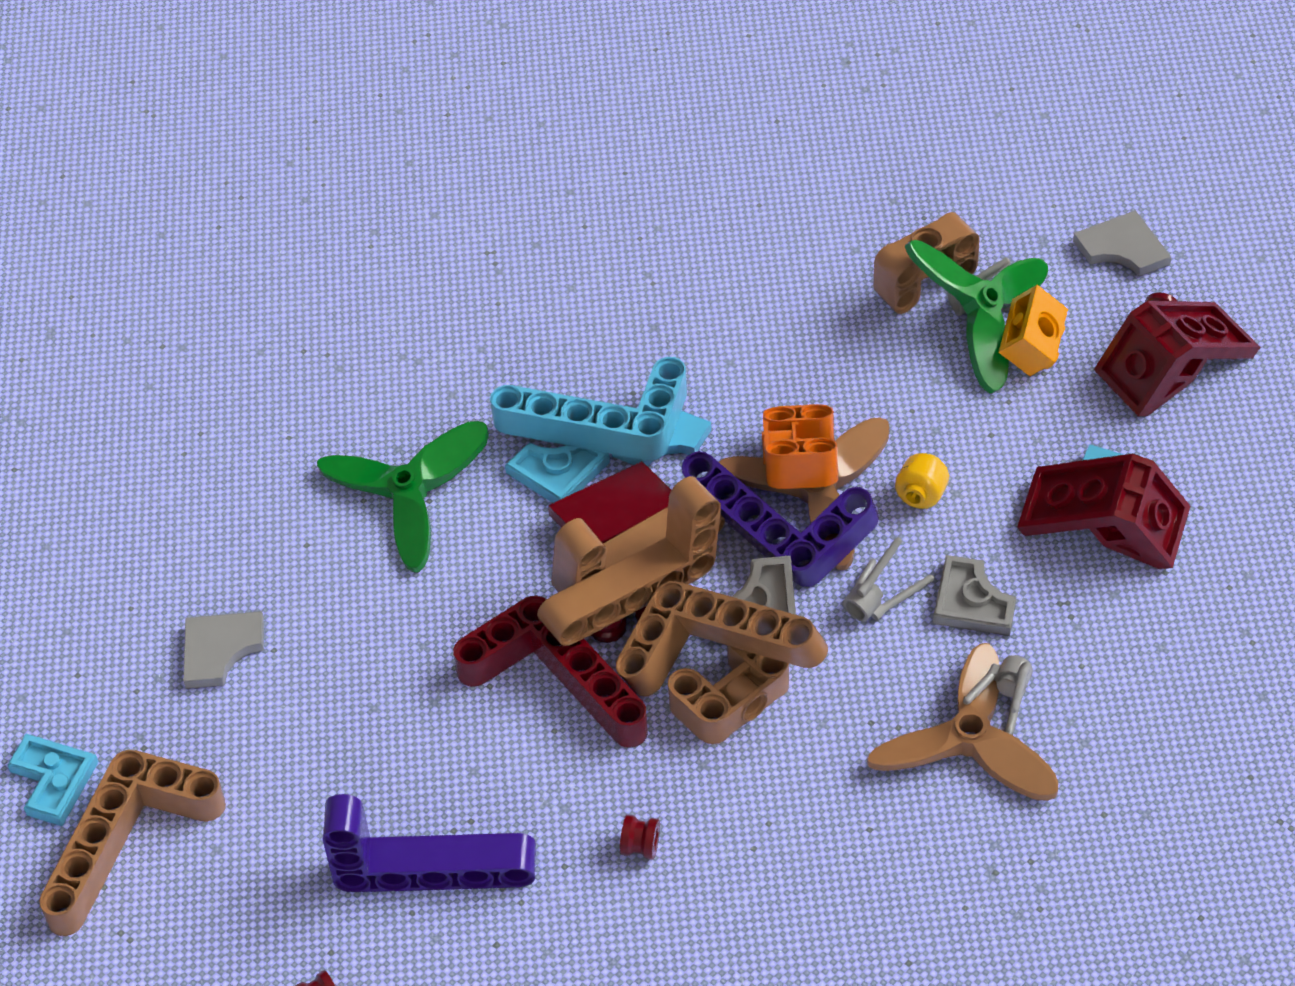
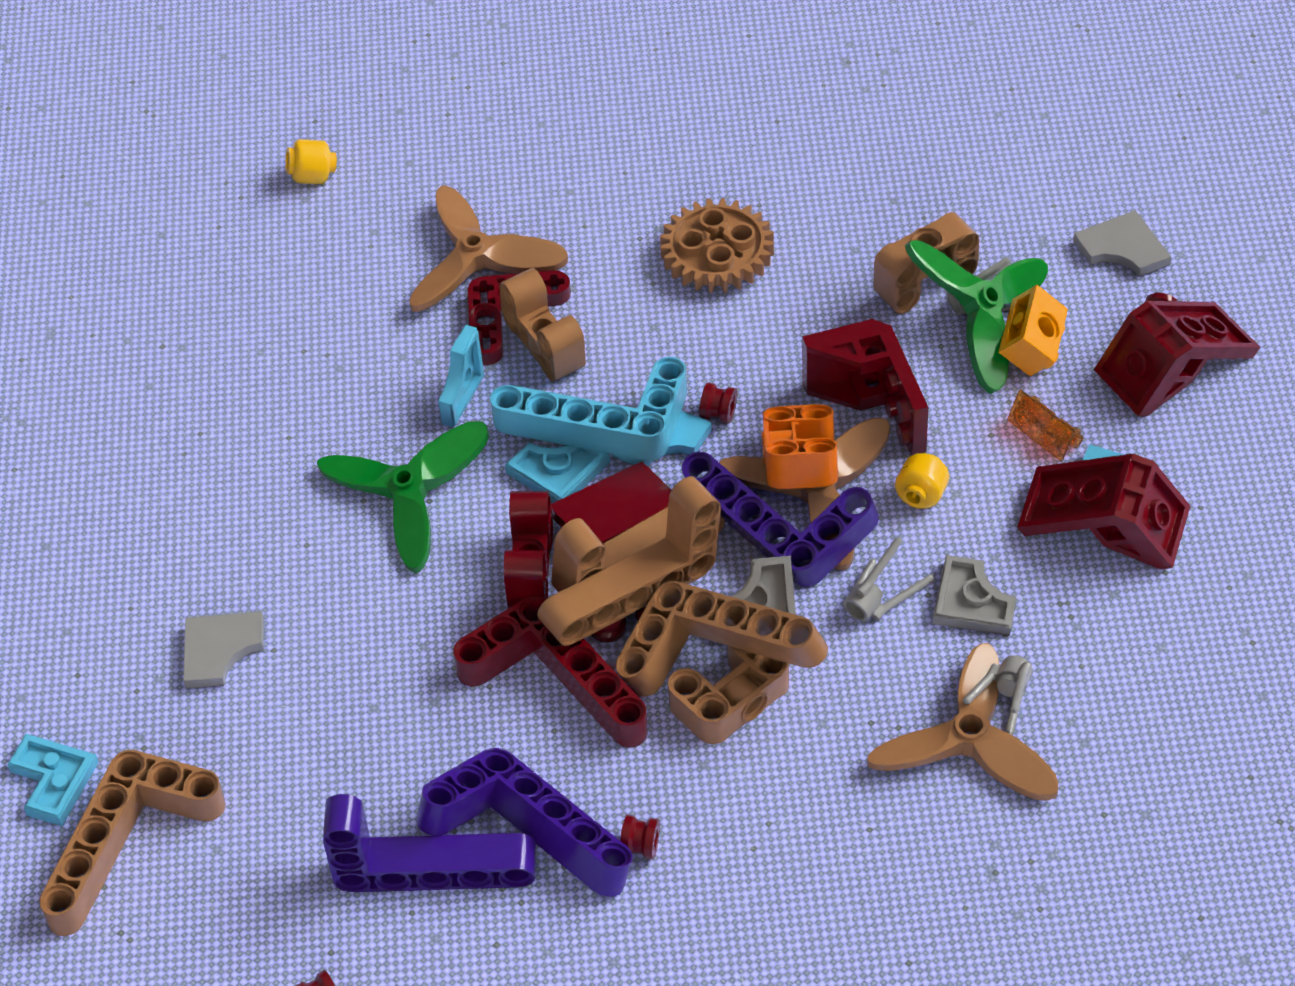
none -> yellow head [285,139,337,184]
none -> medium nougat piece [409,185,568,312]
none -> dark purple beam [416,748,633,897]
none -> medium azure tile [438,325,484,428]
none -> dark red beam [467,270,571,365]
none -> medium nougat beam [499,267,586,382]
none -> dark red beam [504,491,553,608]
none -> medium nougat gear [660,198,774,293]
none -> dark red wheel [699,382,738,424]
none -> dark red bracket [802,319,929,456]
none -> clear orange hinge [1007,390,1084,461]

